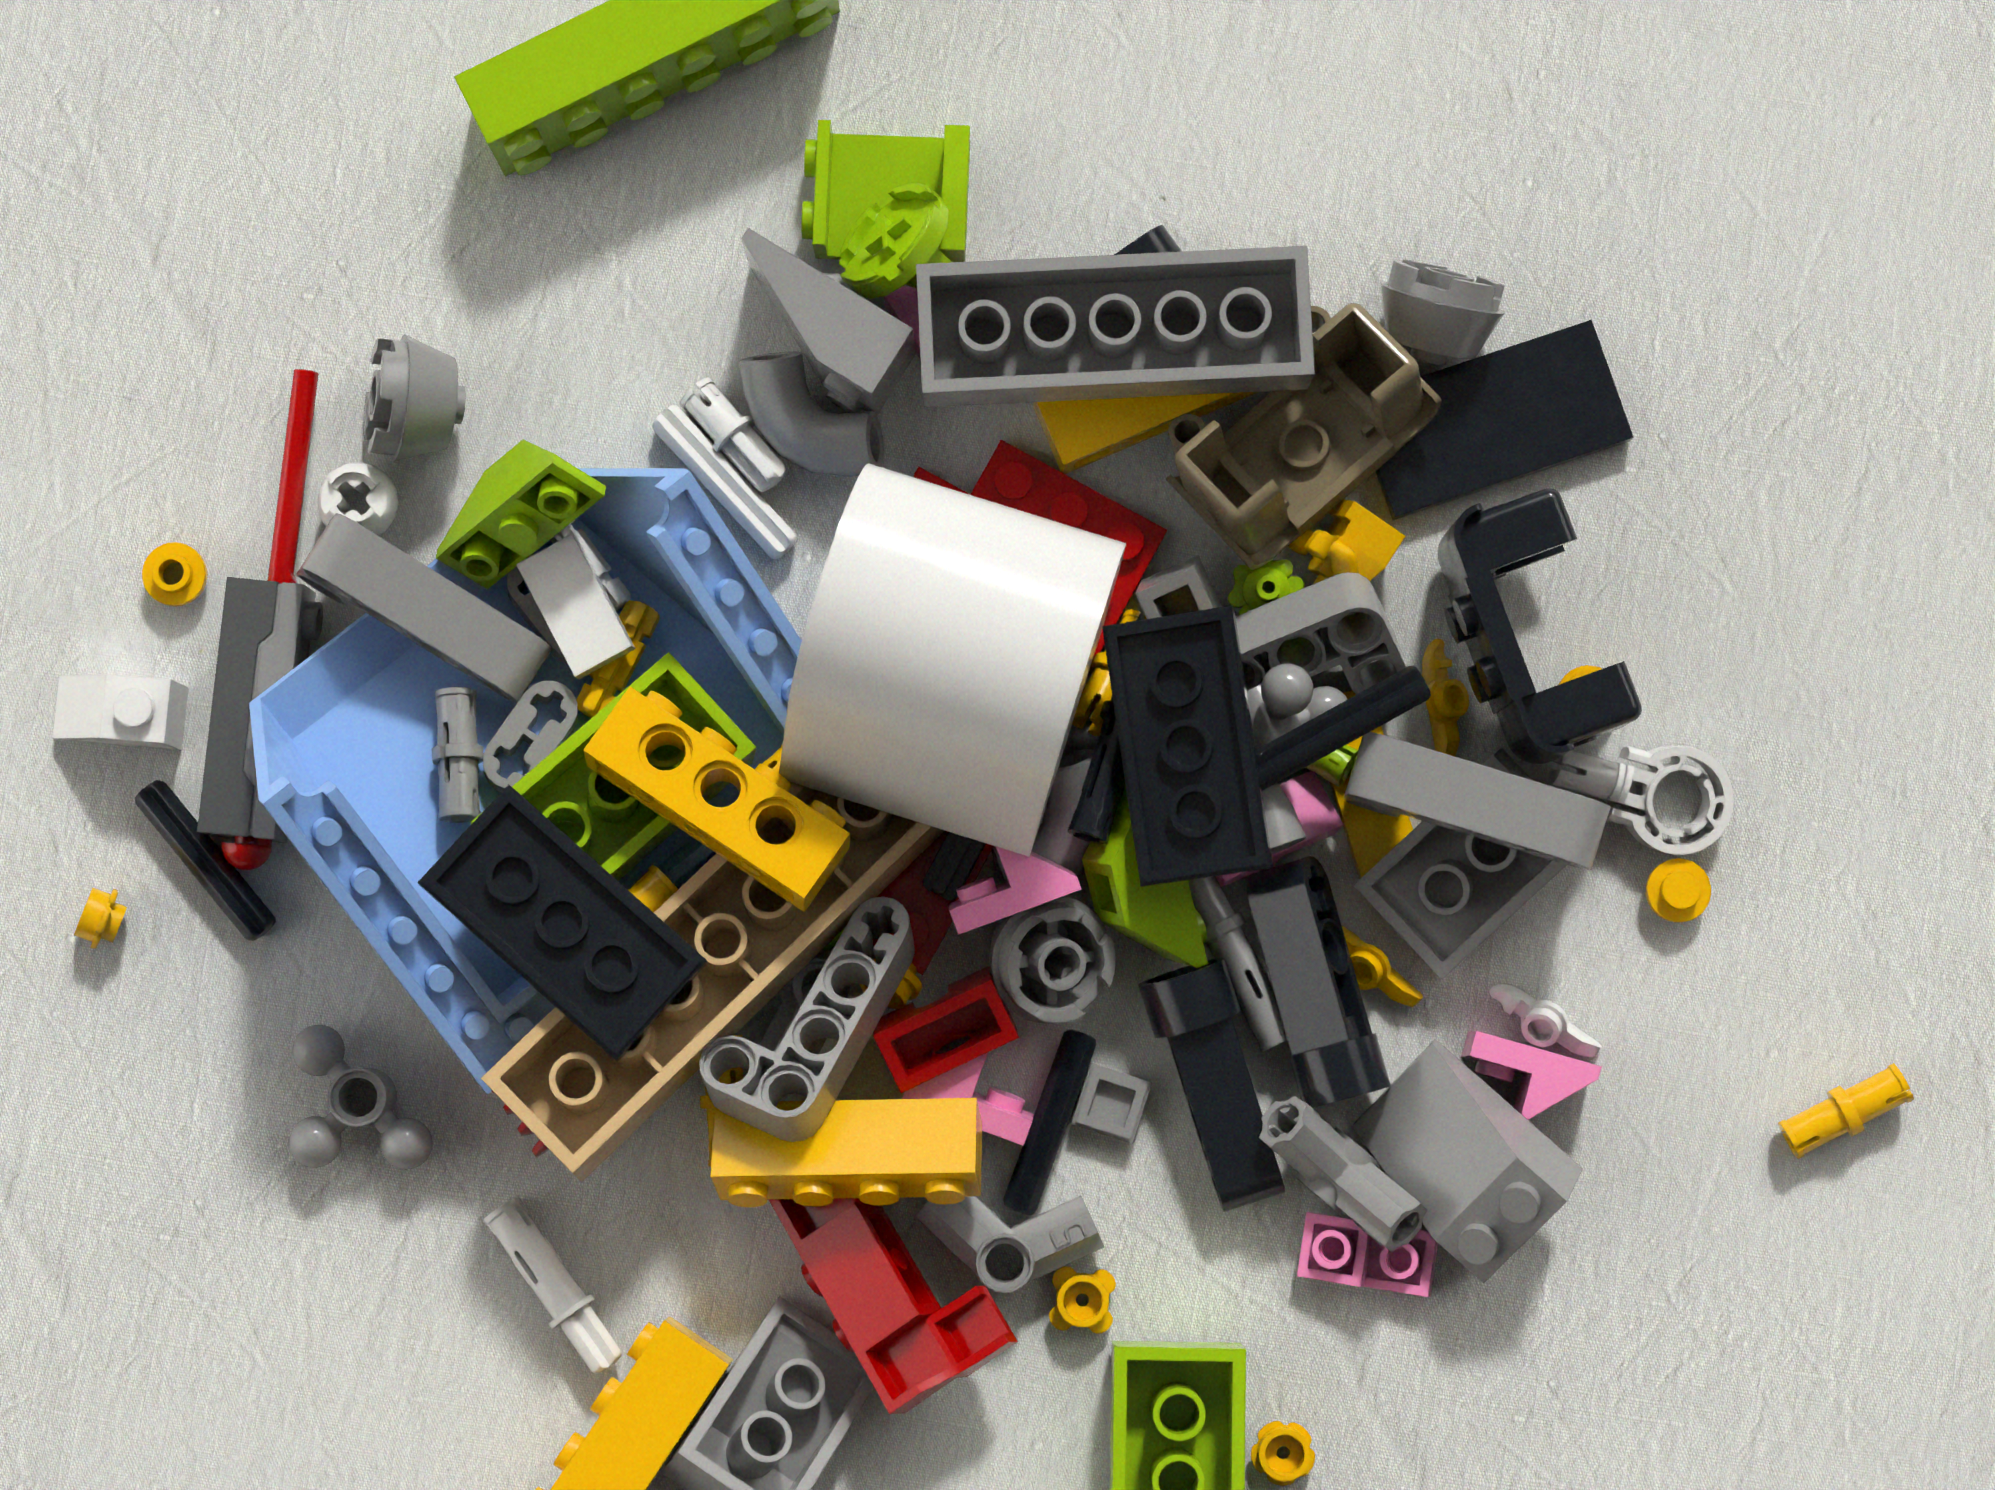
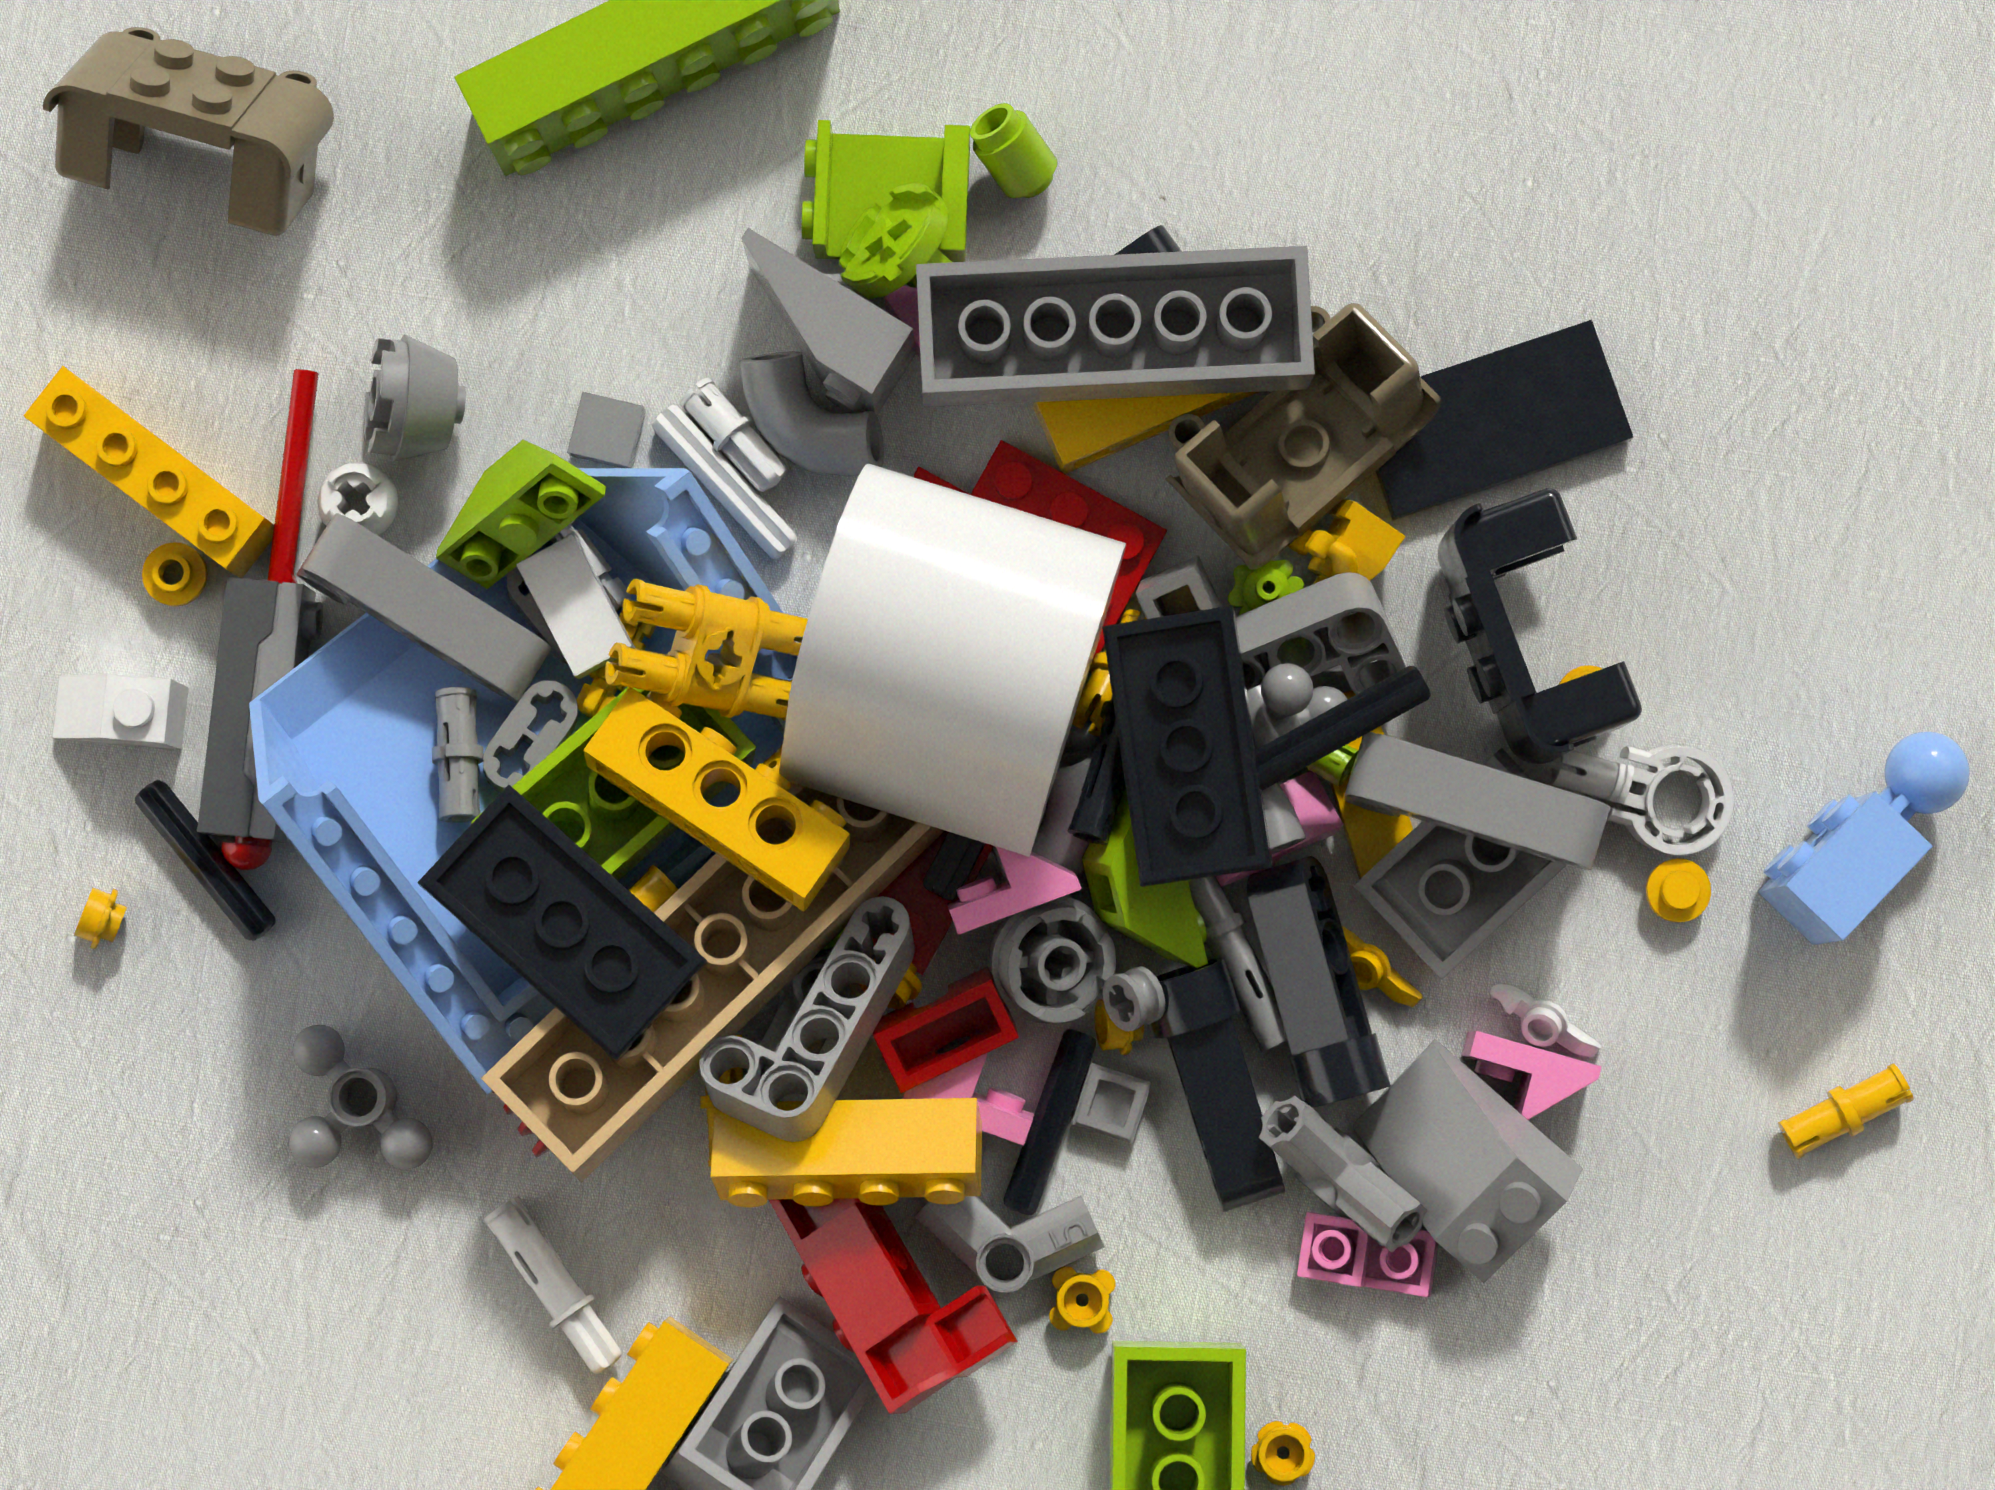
light grey cone [1381,259,1505,365] -> none
yellow piece [1422,639,1469,757] -> none
none -> yellow brick [23,366,274,578]
none -> dark tan container [43,27,334,236]
none -> light grey tile [567,391,646,468]
none -> yellow pin [605,579,808,721]
none -> lime brick [970,103,1057,198]
none -> yellow plate [1094,999,1144,1055]
none -> light grey bush [1103,966,1165,1031]
none -> light blue brick [1758,732,1970,945]

